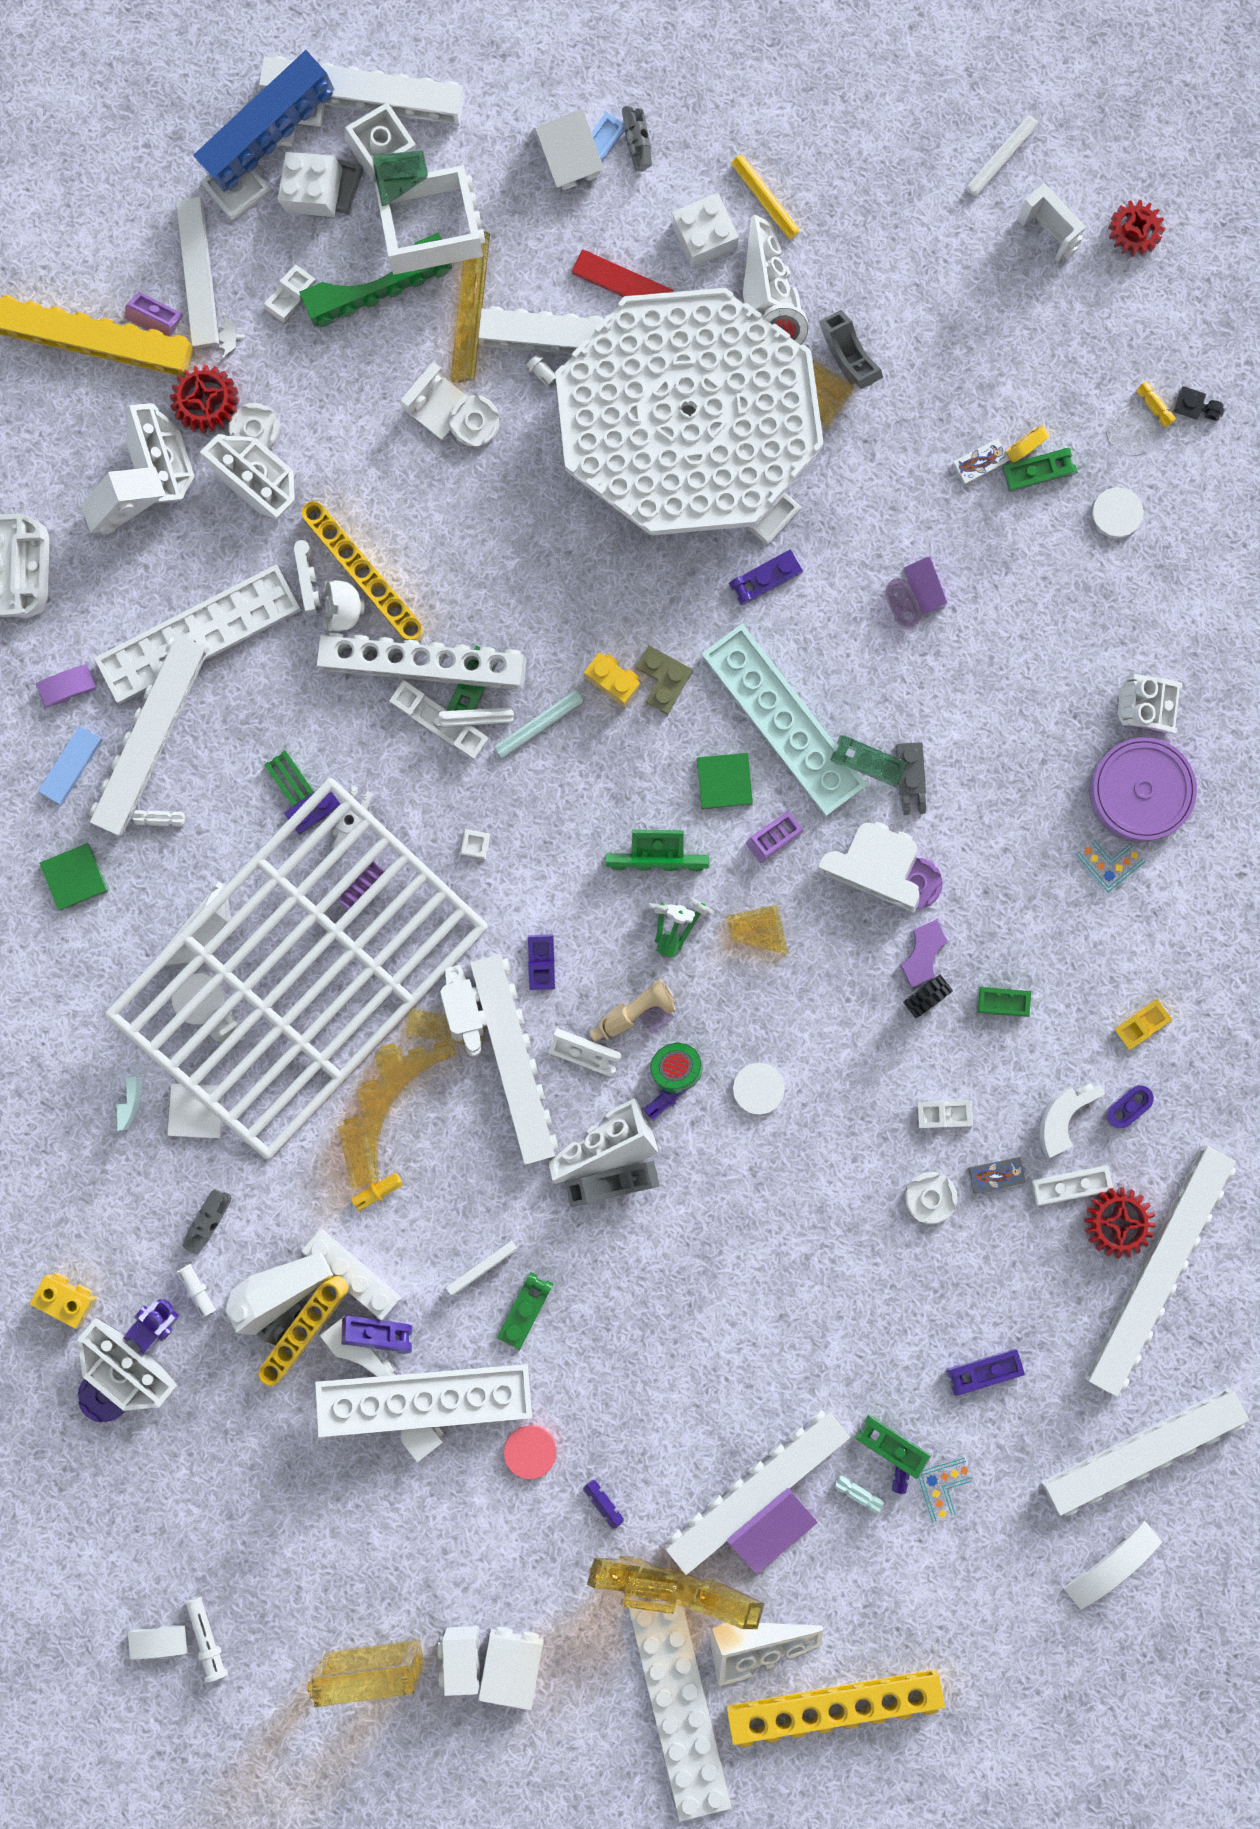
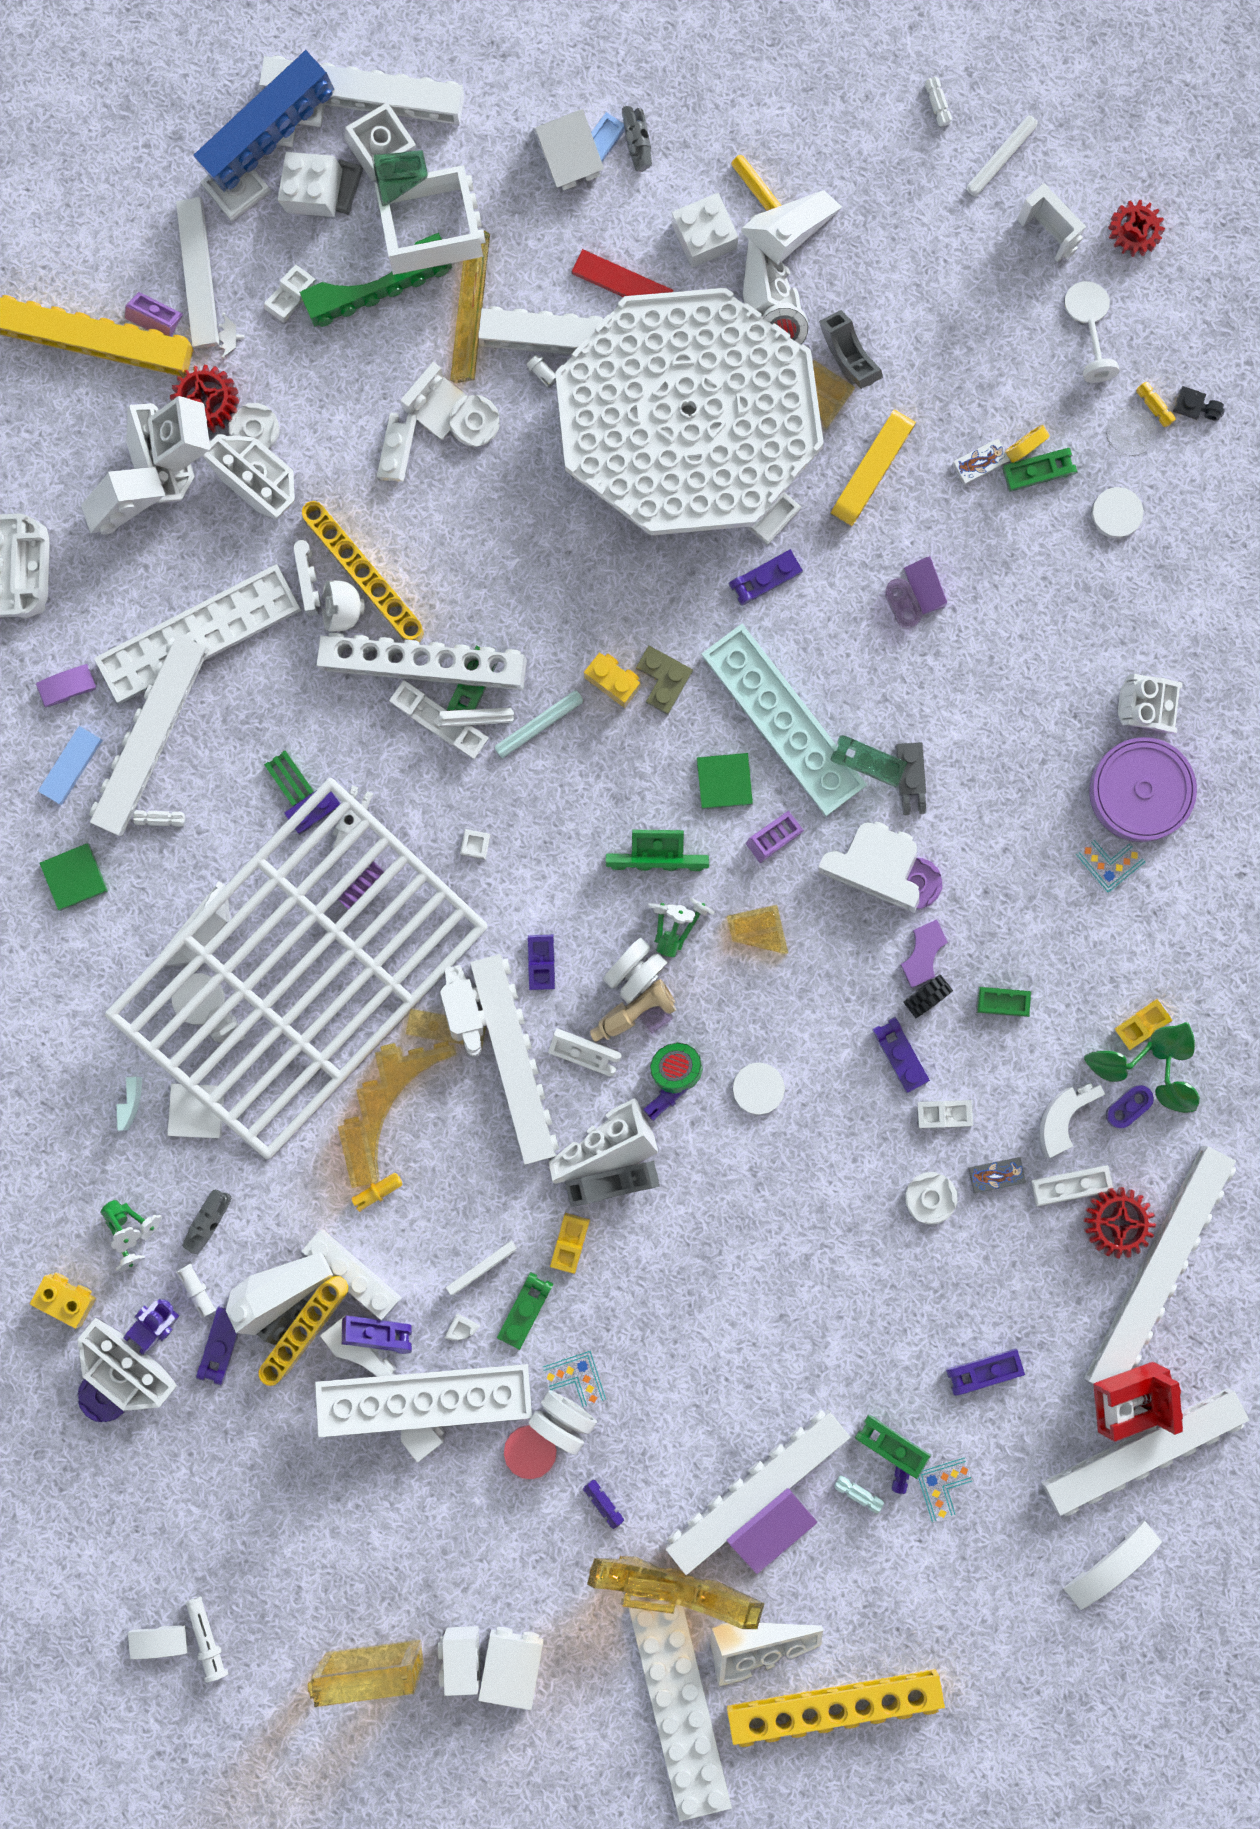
none -> plant [100,1200,162,1272]
none -> white brick [148,396,210,472]
none -> dark purple plate [196,1306,238,1386]
none -> white hinge [377,413,416,482]
none -> white tile [445,1314,480,1341]
none -> white wheel [528,1390,597,1455]
none -> clear tile [541,1349,608,1408]
none -> yellow slope [550,1212,590,1274]
none -> white wheel [602,938,667,1004]
none -> white wedge [741,190,842,265]
none -> yellow beam [830,409,916,526]
none -> dark purple plate [872,1017,930,1093]
none -> white axle [925,77,952,127]
none -> white piece [1064,281,1119,383]
none -> green plant [1084,1022,1200,1113]
none -> red brick [1093,1362,1183,1442]

